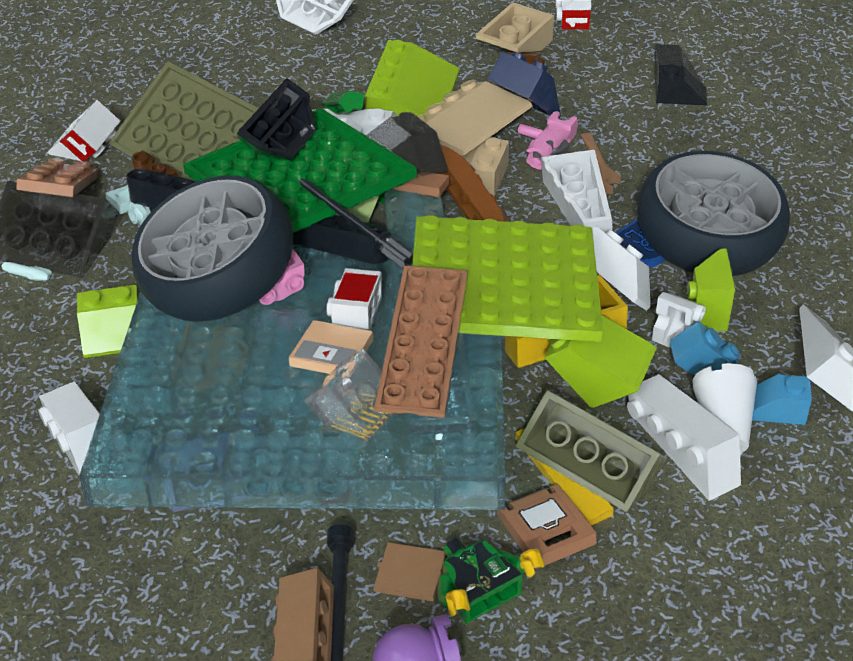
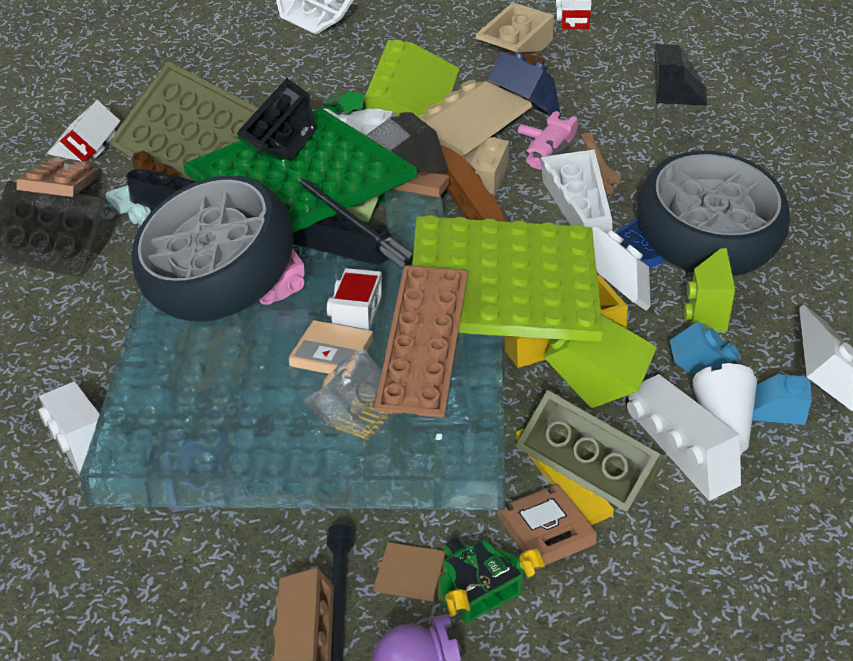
light aqua piece [1,262,52,281] -> none
slope [77,285,144,358] -> none
white cylinder [652,292,706,348] -> none

